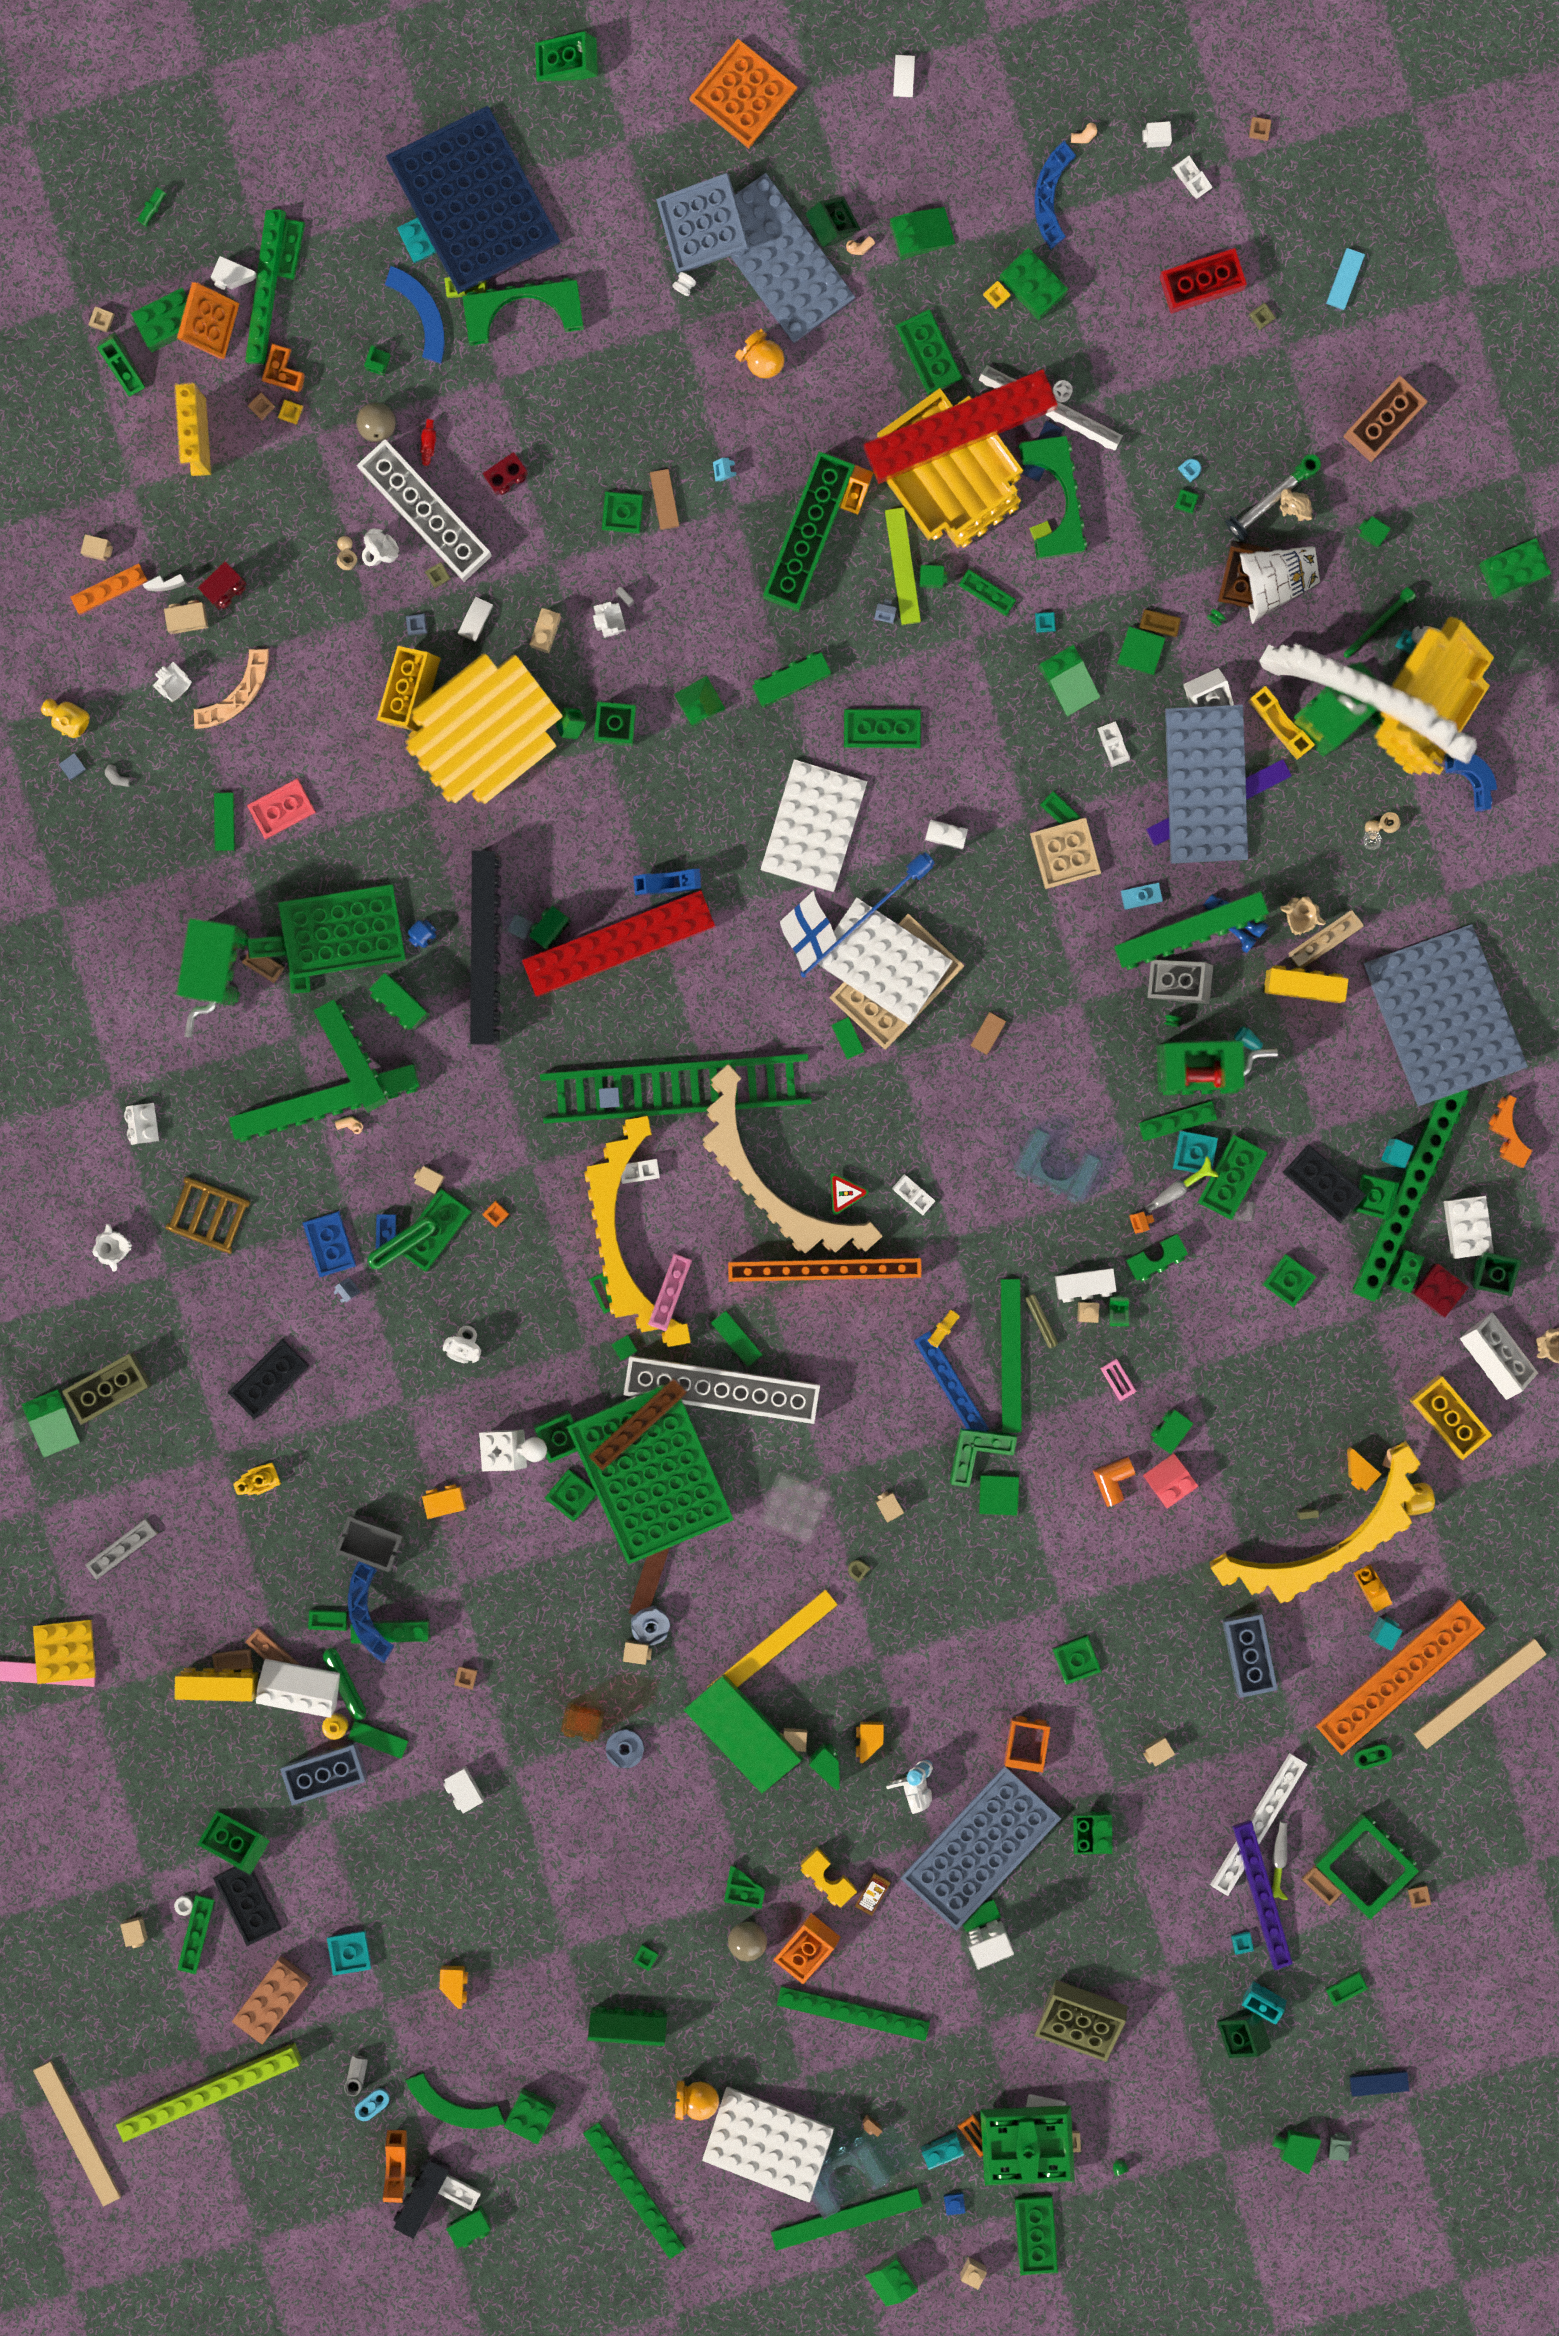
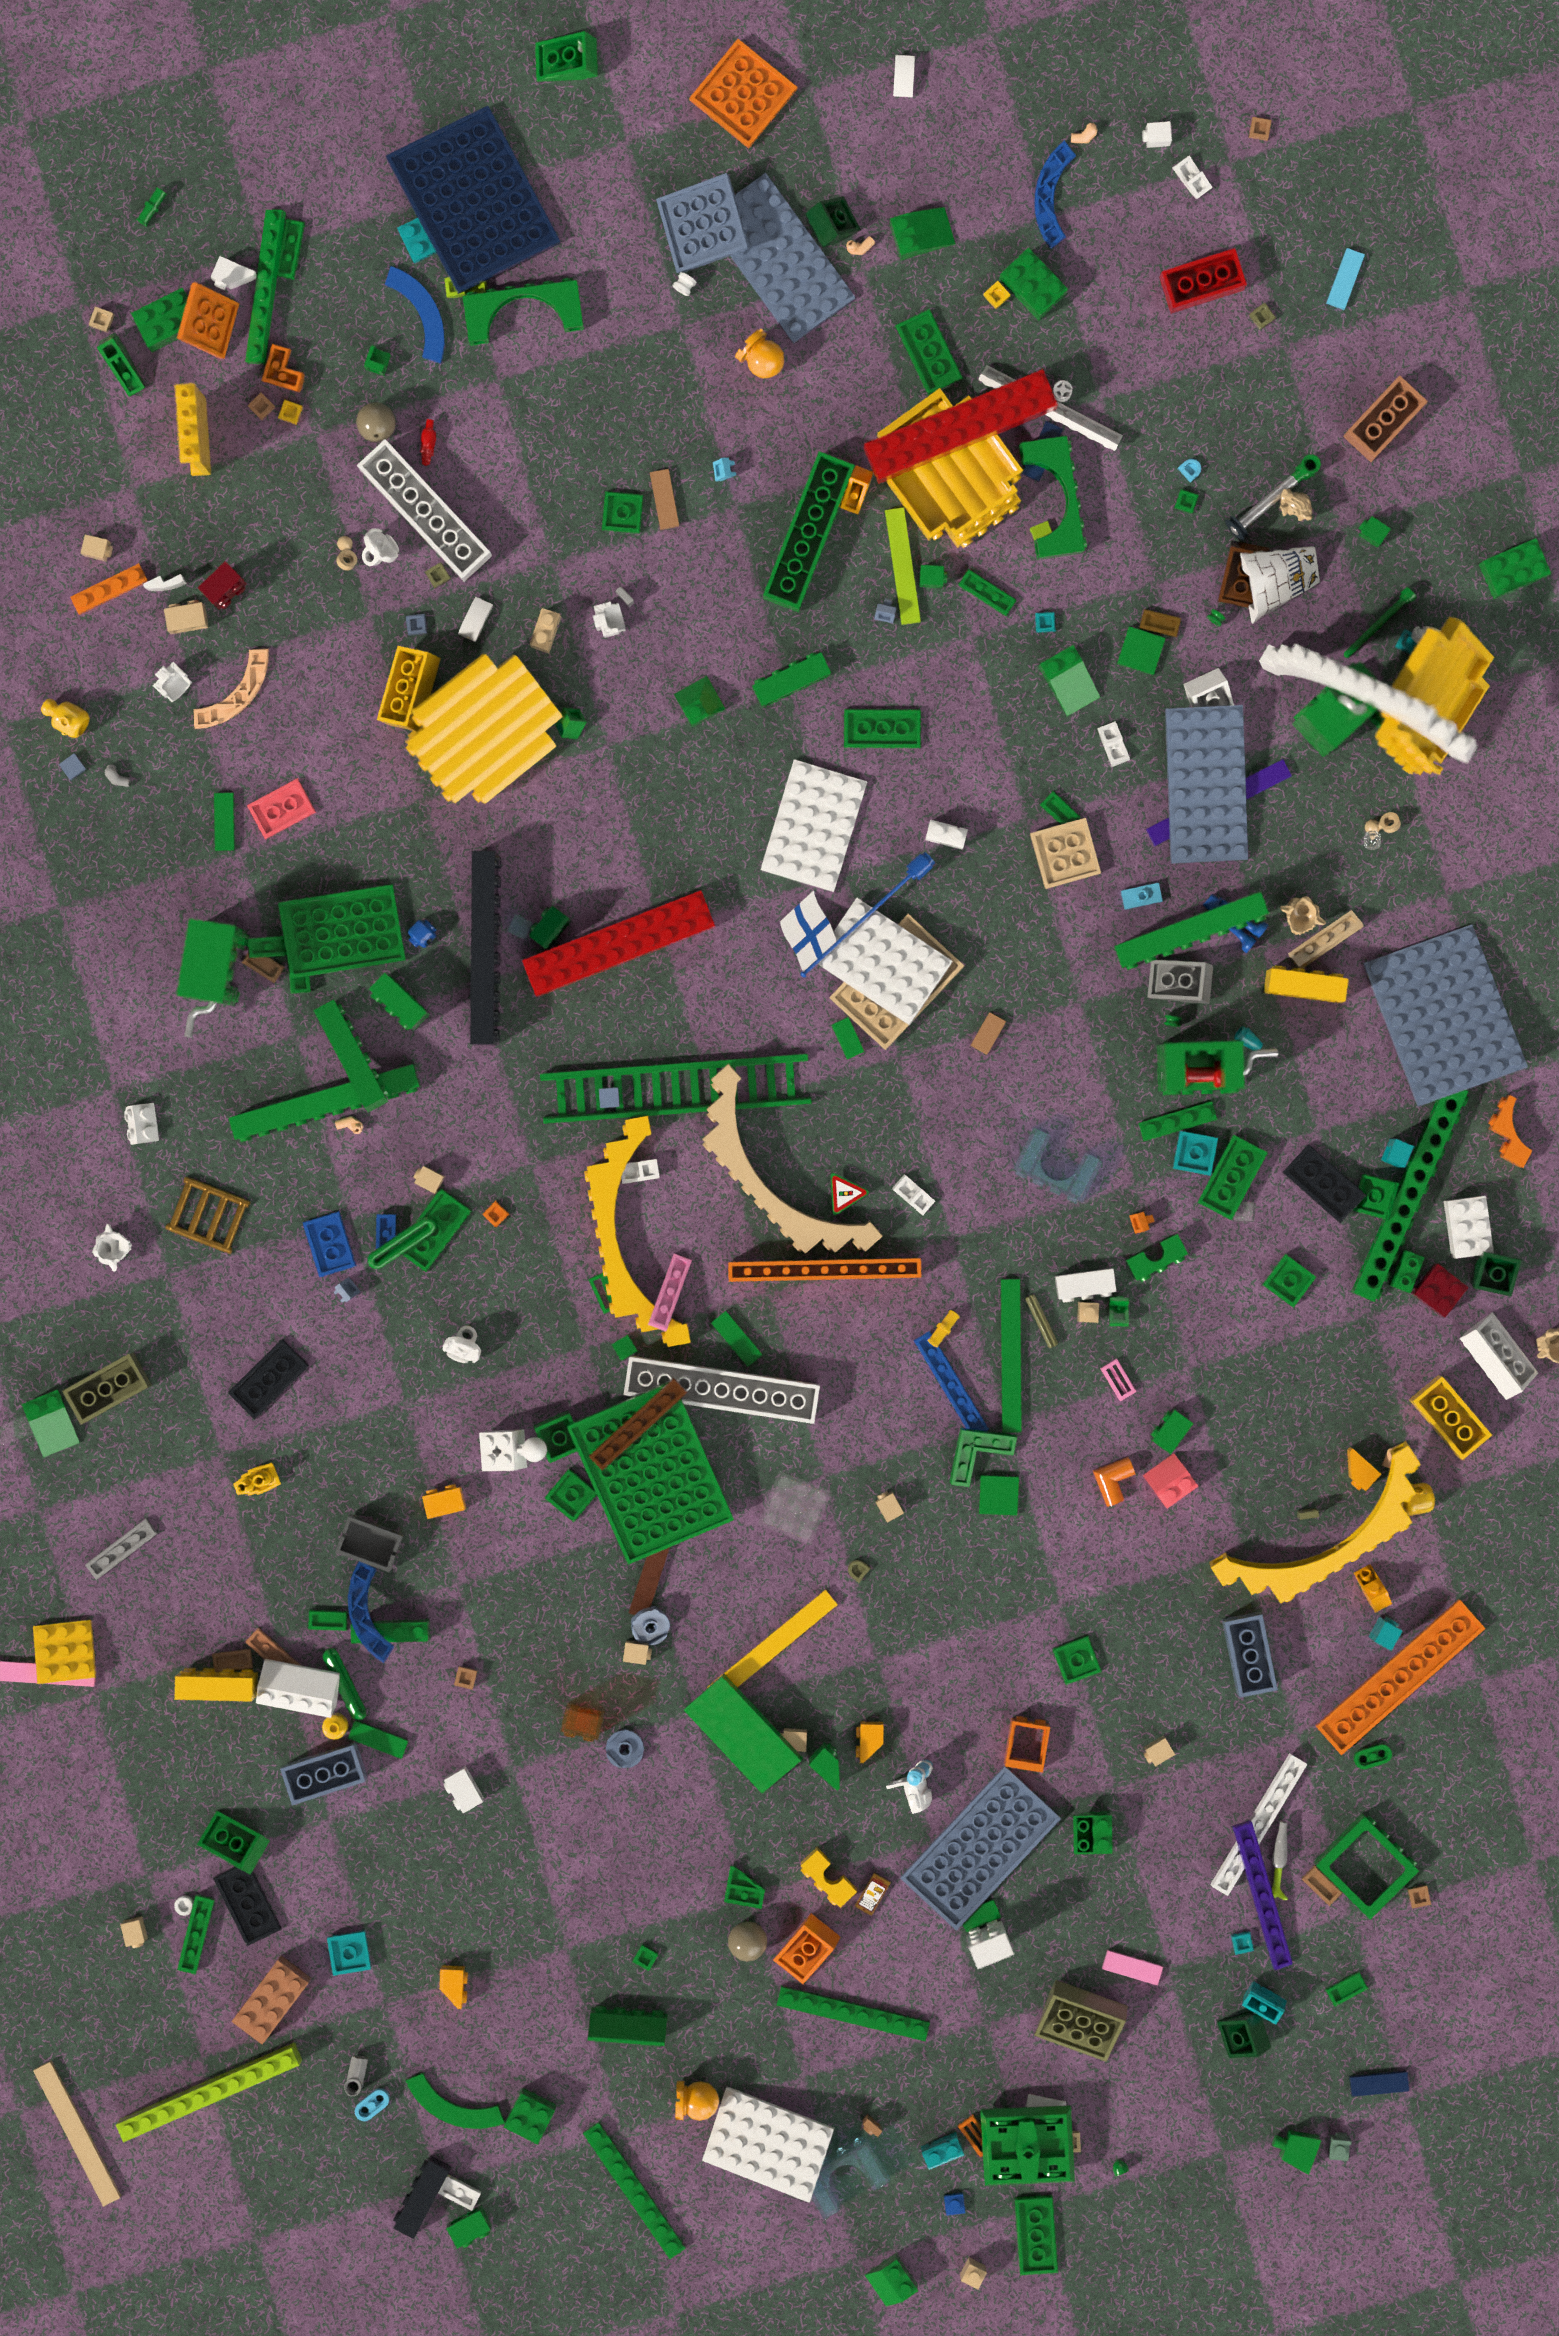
orange arch [383,2130,407,2203] -> none
dark red brick [482,452,528,496] -> none
green brick [594,702,637,746] -> none
blue arch [633,869,701,895] -> none
green tile [771,2187,923,2251] -> none
light grey piece [1145,1156,1218,1213] -> none
yellow arch [1248,686,1315,760] -> none
tan tile [1413,1638,1546,1749] -> none
blue arch [1445,753,1497,812] -> none
none -> bright pink tile [1102,1949,1163,1985]

